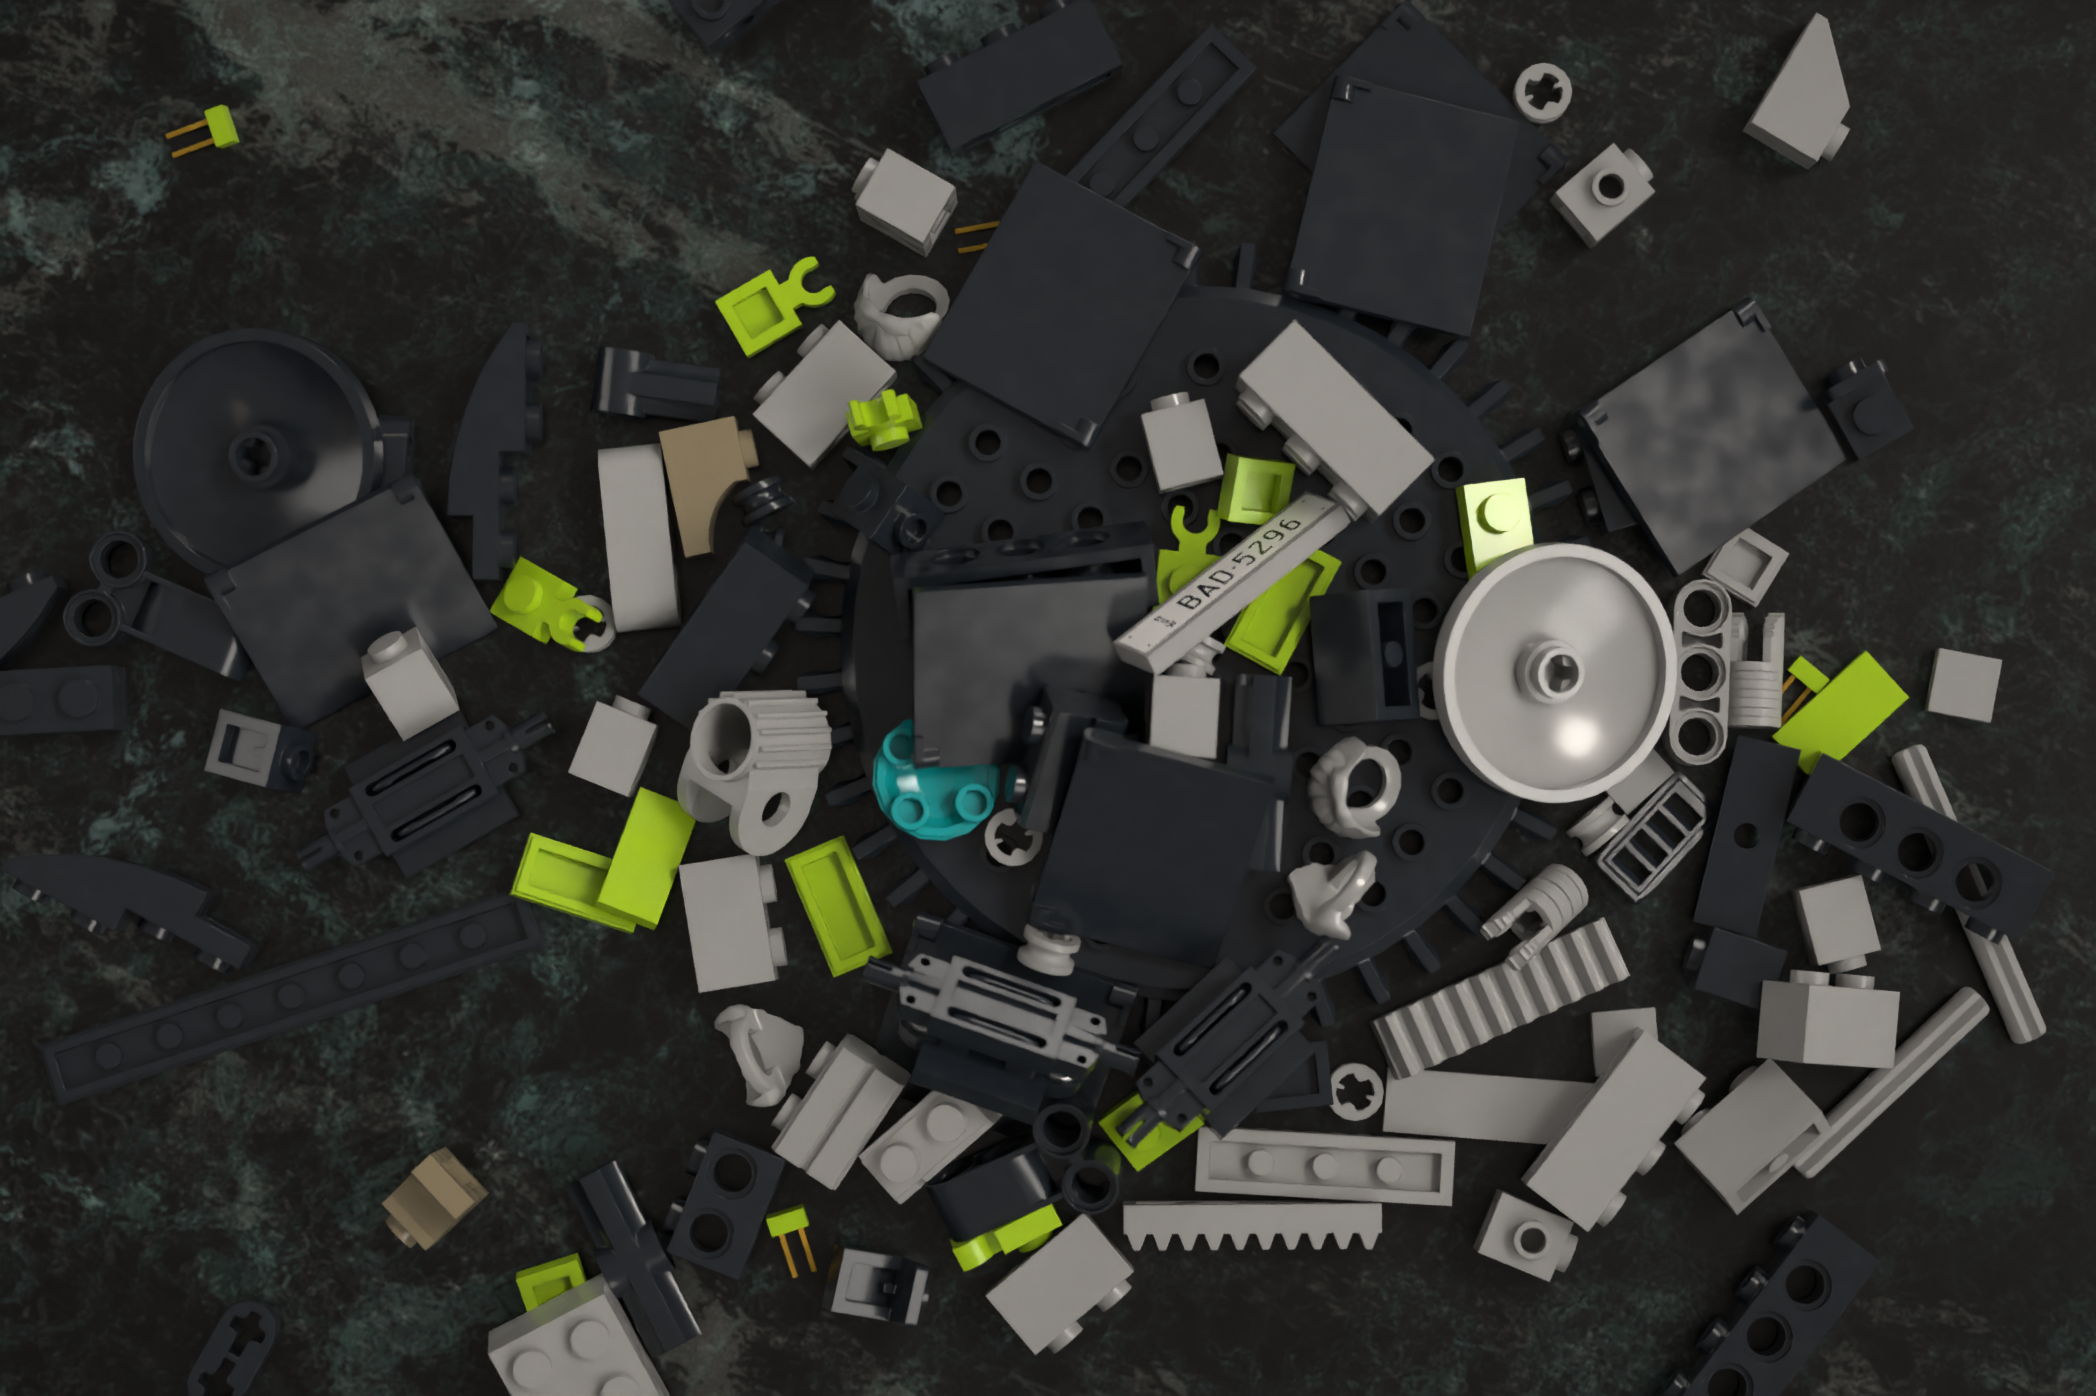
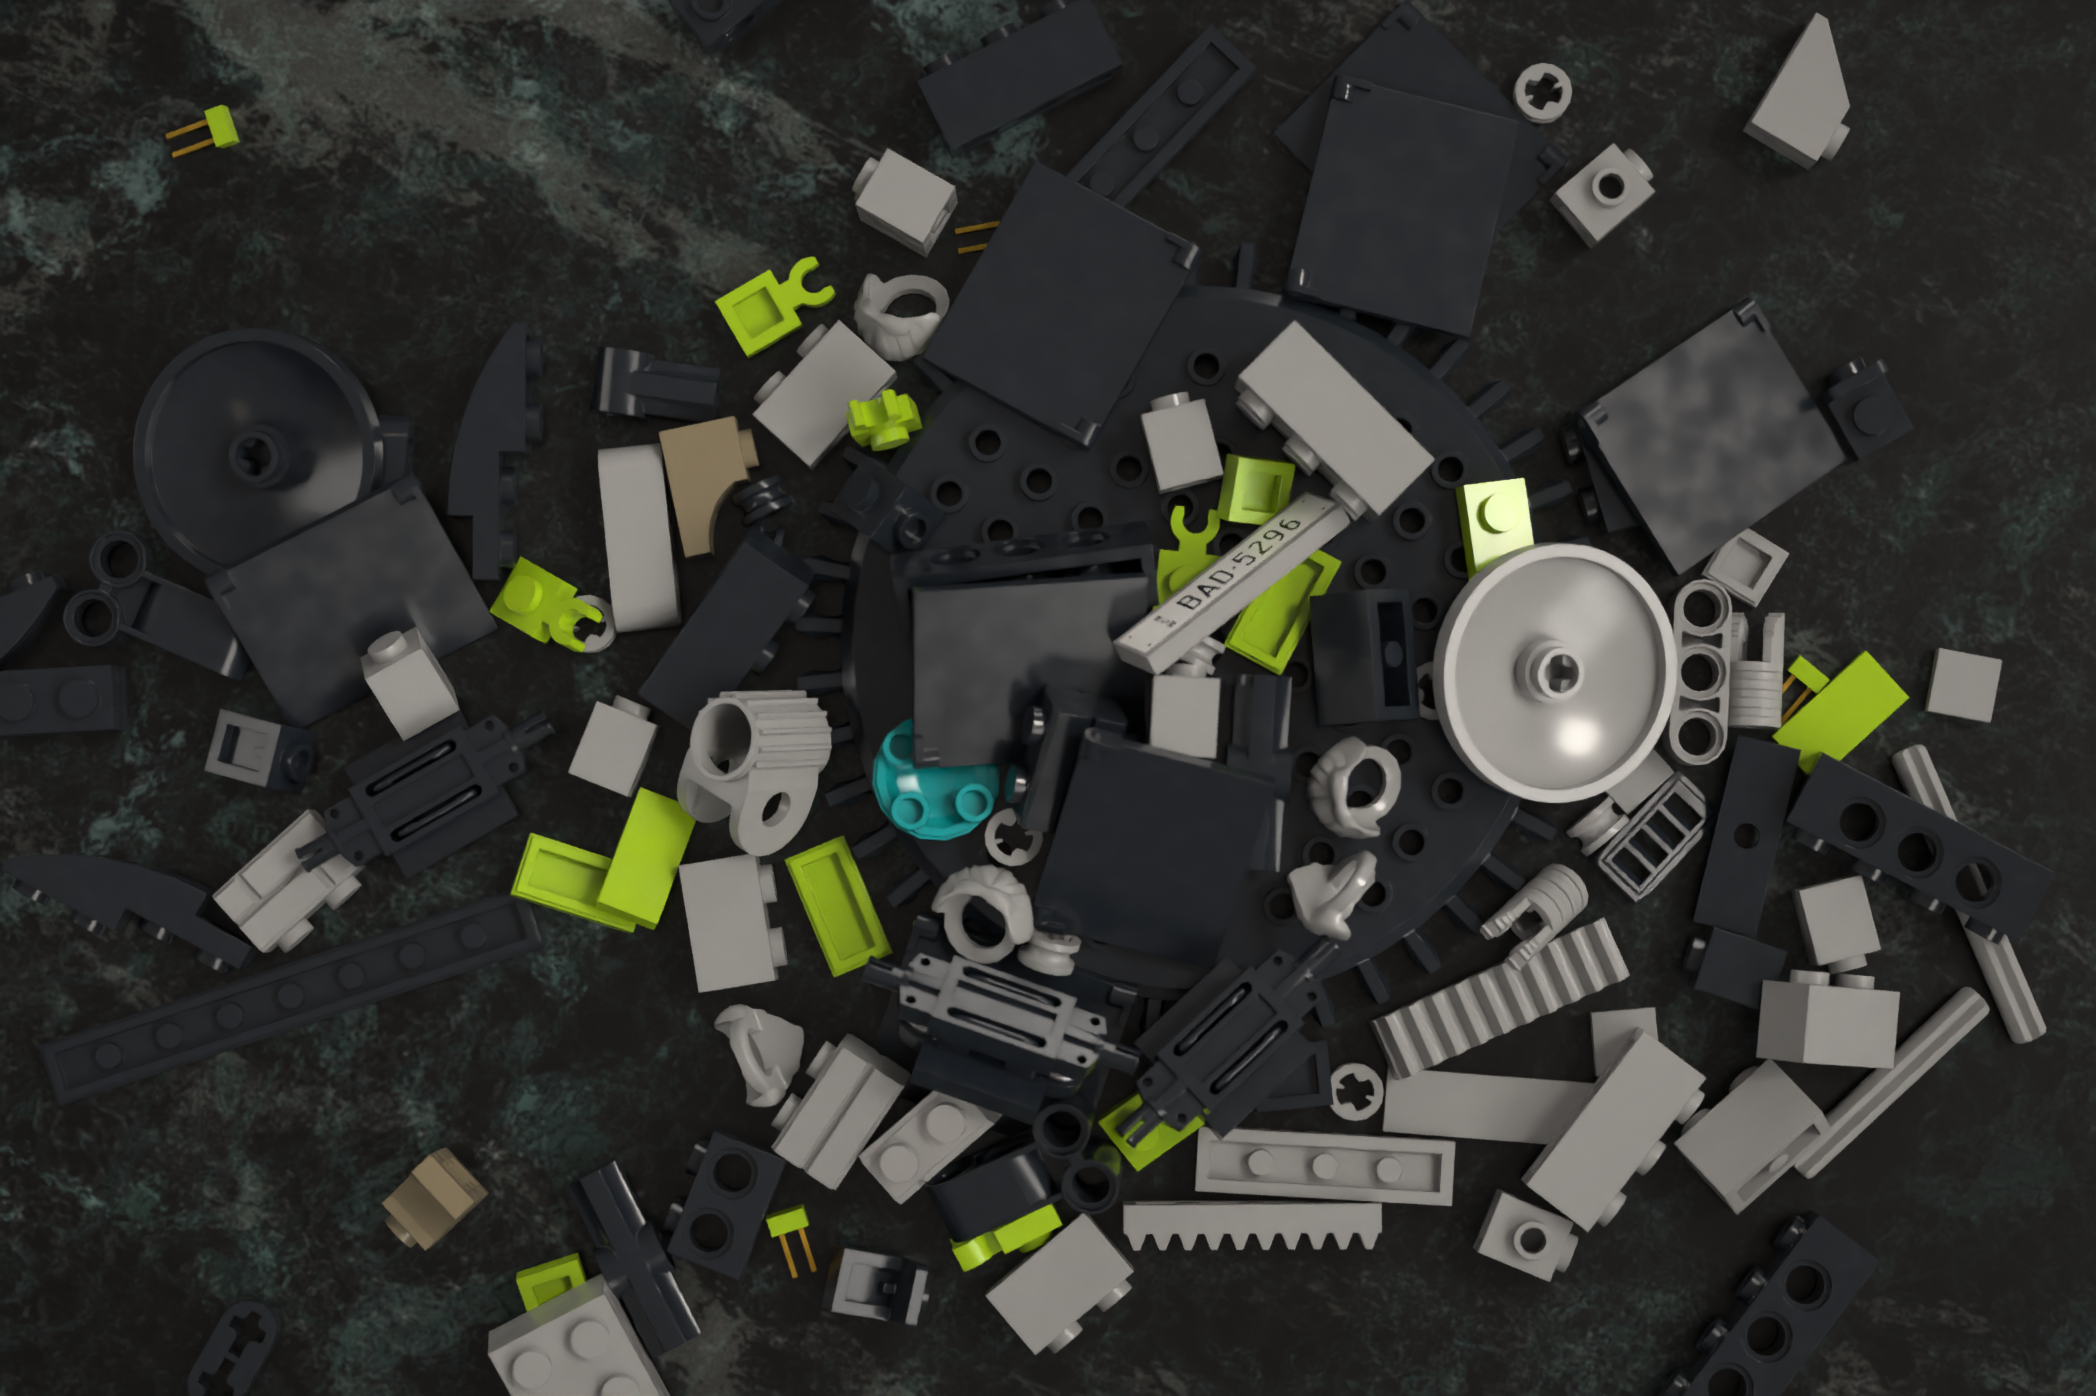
none -> light grey brick [212,809,366,953]
none -> light grey piece [931,864,1034,964]

